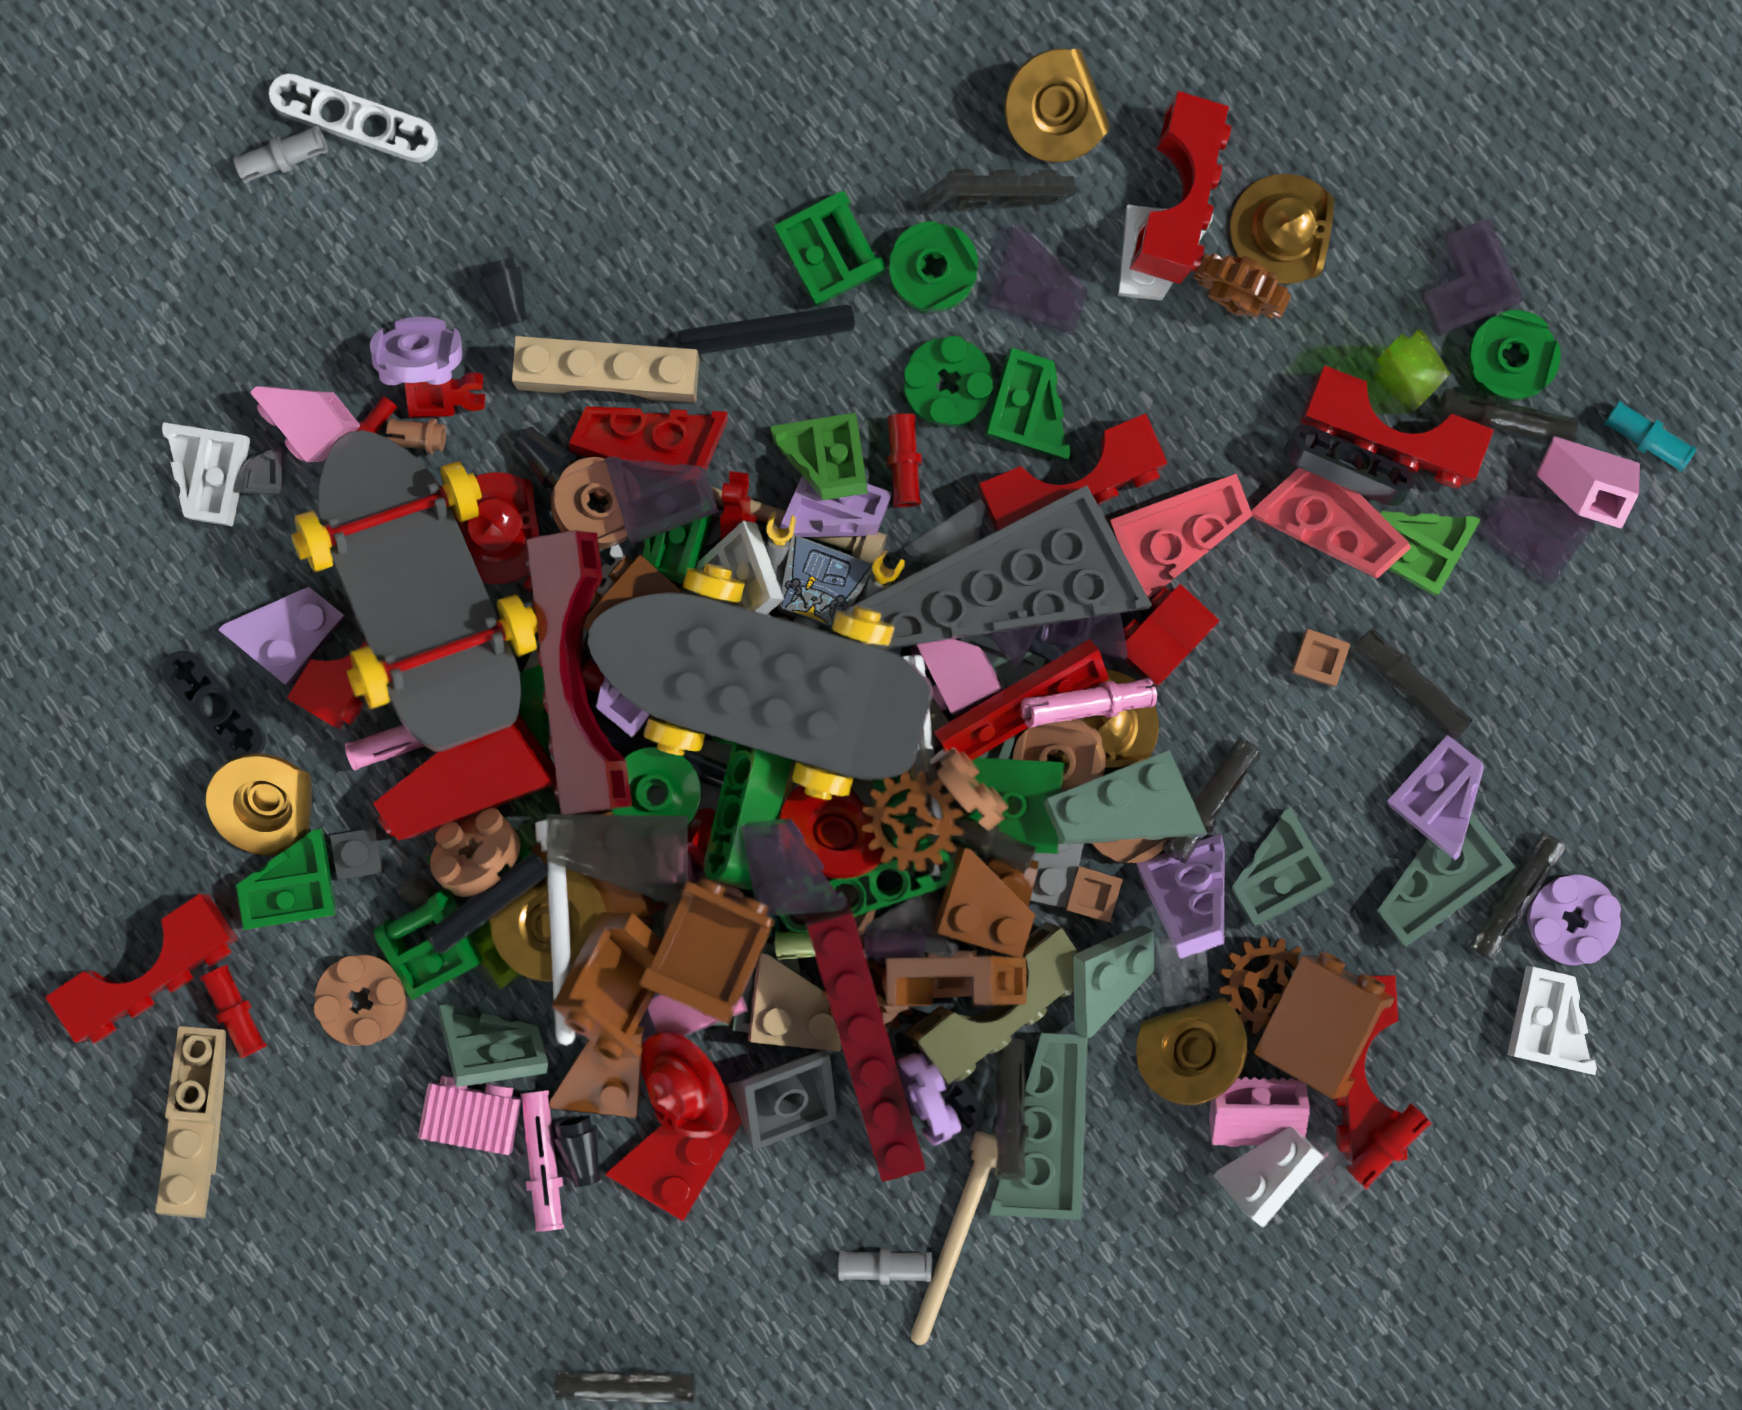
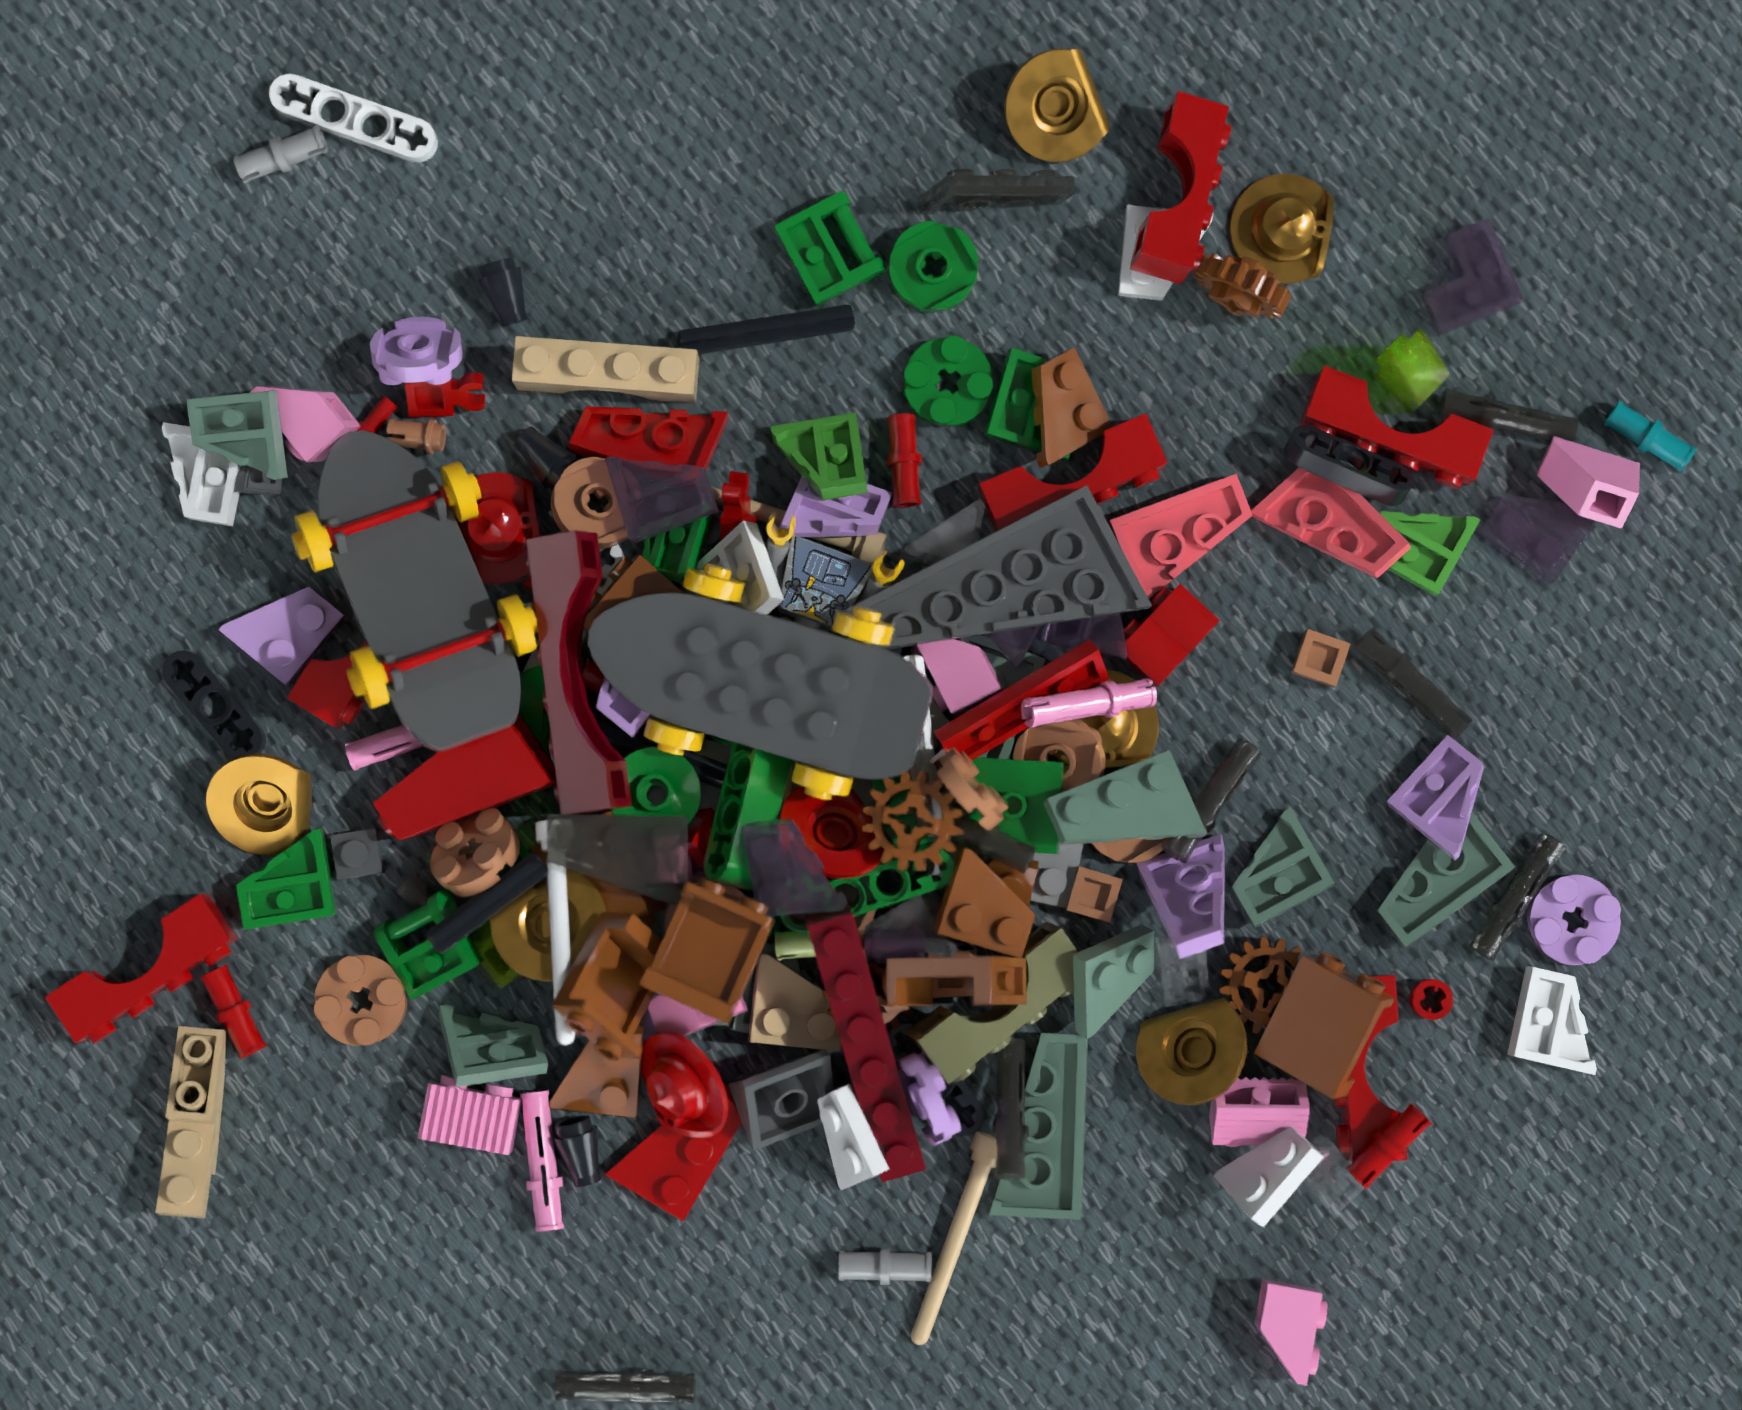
clear purple wing [988,224,1088,335] -> none
green plate [1467,310,1561,402] -> none
none -> sand green wing [186,390,288,480]
none -> white wing [817,1084,889,1190]
none -> dark orange wing [1032,347,1113,468]
none -> bright pink slope [1254,1278,1327,1386]
none -> red bush [1409,979,1453,1020]

